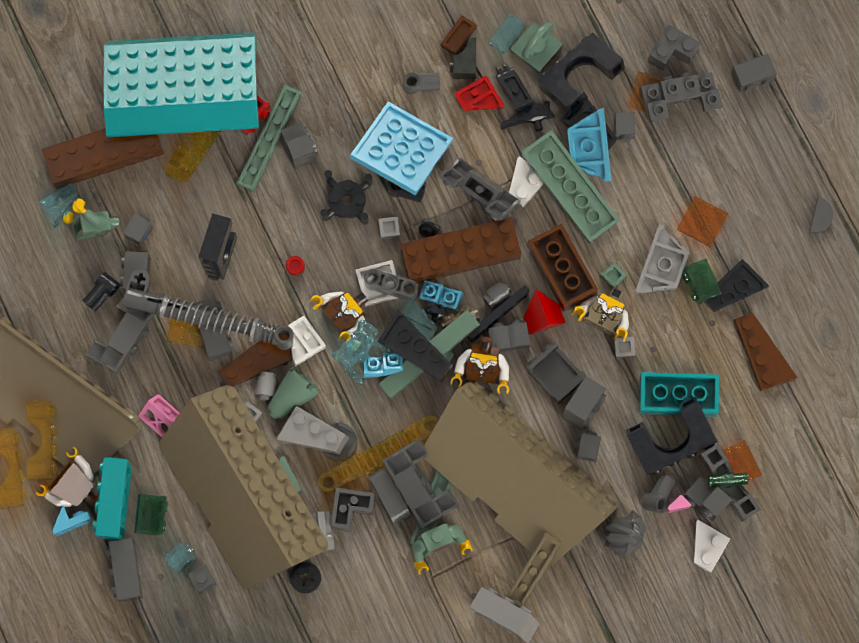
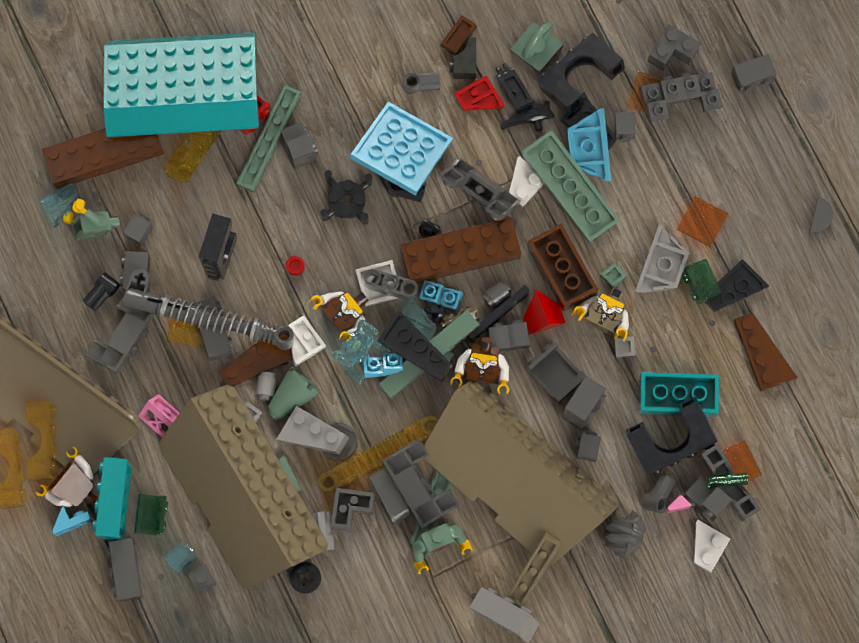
light grey plate [379,217,400,239] -> none
clear light blue tile [489,14,526,55] -> none

